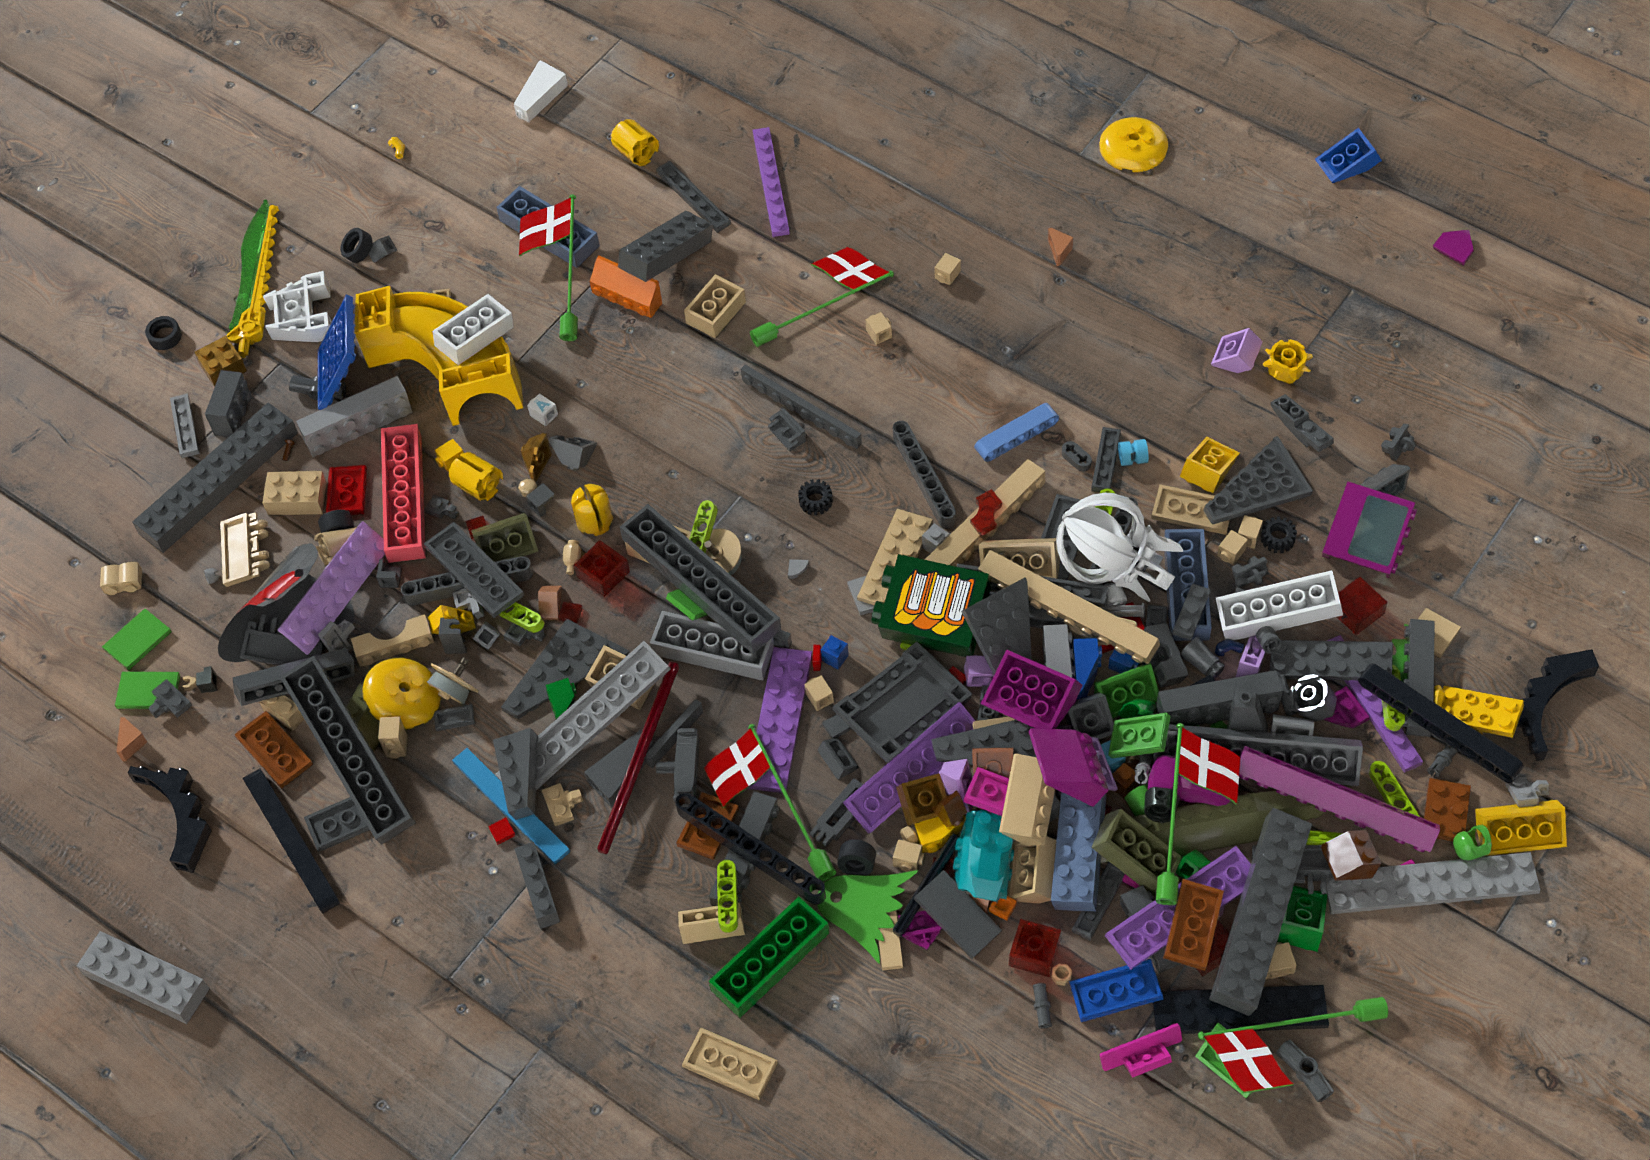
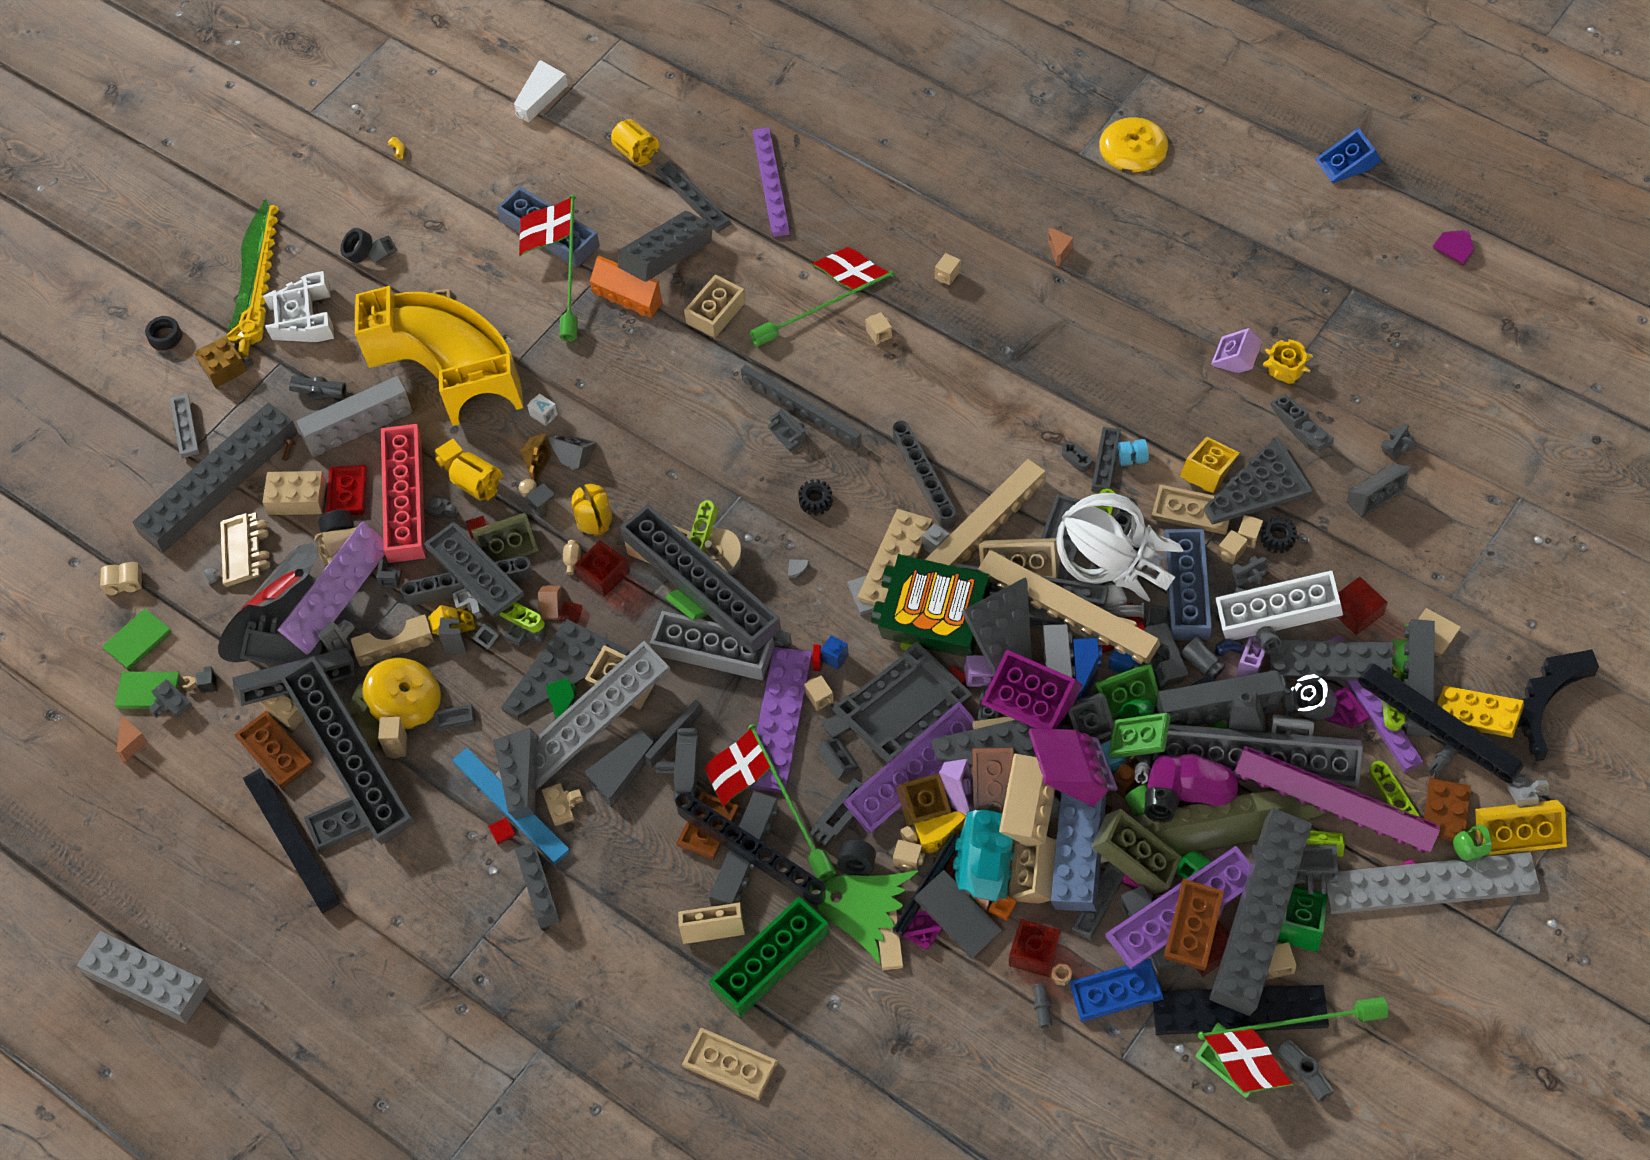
black arch [128,766,212,873] -> none
dark grey brick [205,370,251,437] -> none
blue plate [318,294,356,410] -> none
piece [427,657,479,704] -> none
white brick [432,294,513,365] -> none
dark red axle [597,662,679,854] -> none
lime beam [717,860,738,933] -> none
reddish brown slope [932,790,967,828] -> none
dark pink plate [963,767,1009,816] -> none
clear red tile [970,489,1002,536] -> none
medium blue beam [974,403,1060,462] -> none
dark pink bracket [1099,1023,1182,1078] -> none
flag [1156,723,1240,906] -> none
dark grey plate [1172,583,1211,640] -> none
reddish brown slope [1321,830,1382,881] -> none
panel [1322,481,1417,578] -> none
yellow bar [1433,685,1445,707] -> none

